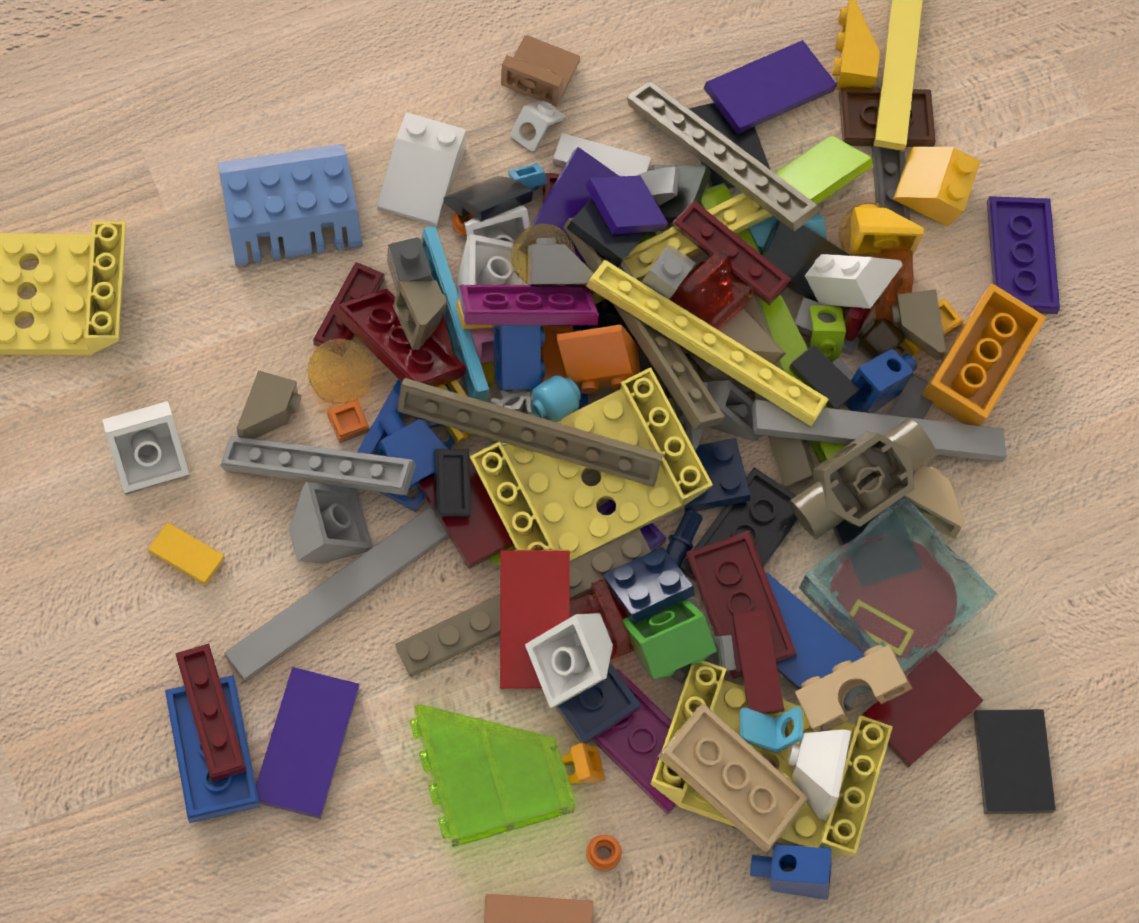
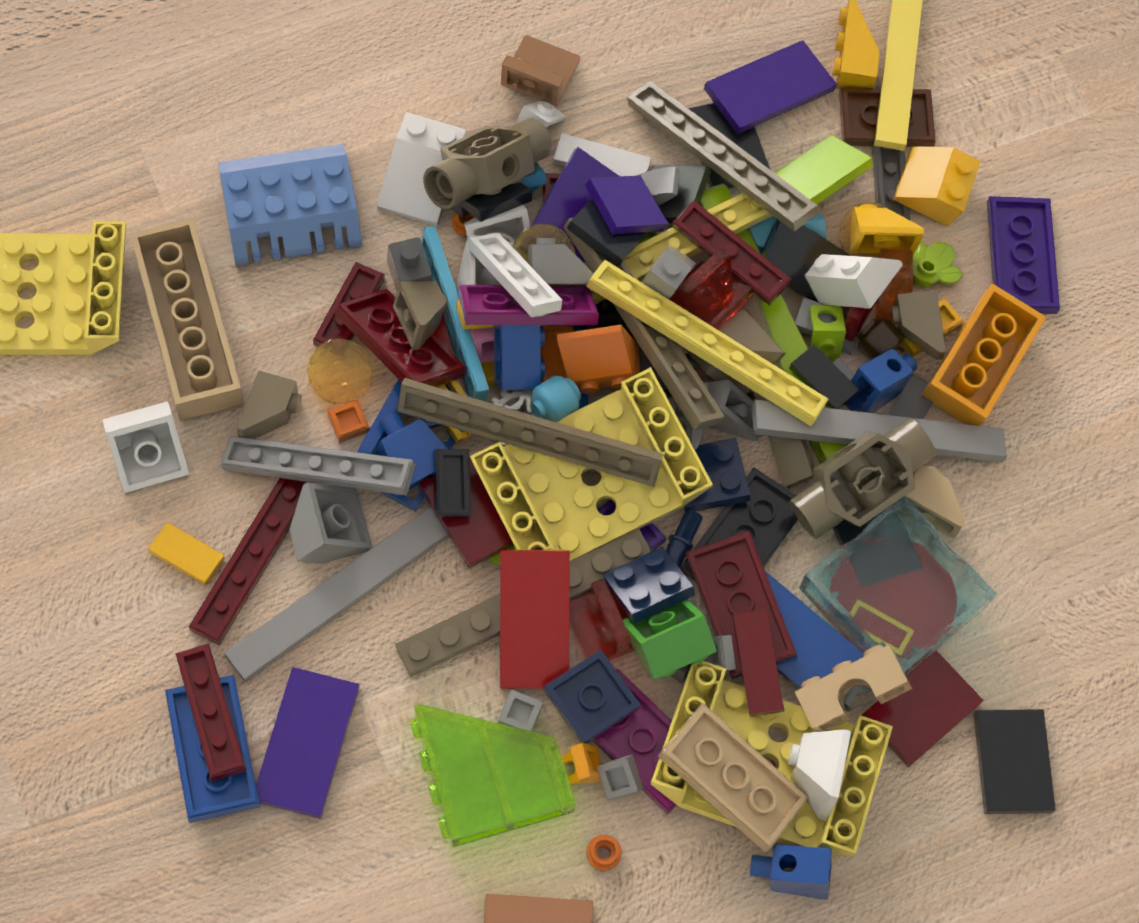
white slope [525,613,613,708] -> none
medium azure bracket [740,706,803,753] -> none
none -> tan brick [130,218,245,421]
none -> dark red tile [188,478,313,646]
none -> dark tan brick [423,118,552,209]
none -> white plate [469,232,562,317]
none -> light grey plate [498,689,543,737]
none -> light grey plate [596,755,644,800]
none -> lime plate [906,241,963,288]

